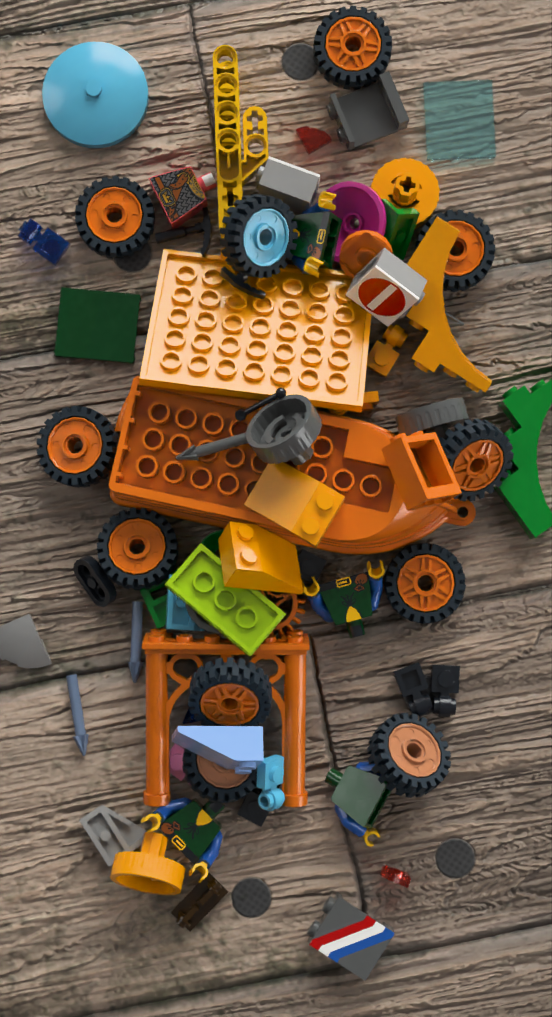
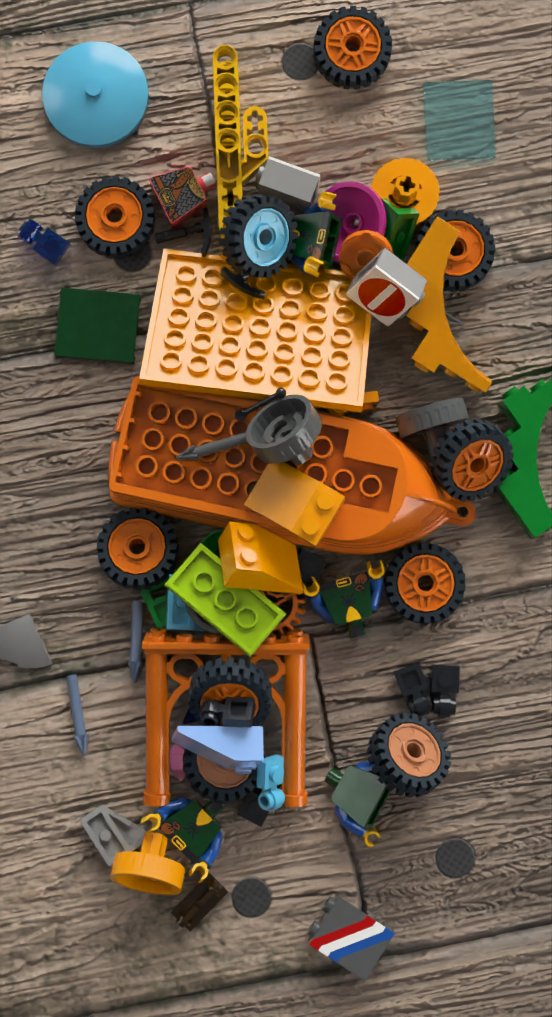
wheel [36,406,119,488] -> none
black plate [73,556,117,607] -> none
clear red tile [296,126,332,155] -> none
dark grey panel [326,71,409,151] -> none
light orange plate [367,324,408,378] -> none
clear red tile [380,865,411,888] -> none
orange window [381,431,462,511] -> none
none -> black plate [199,697,256,727]

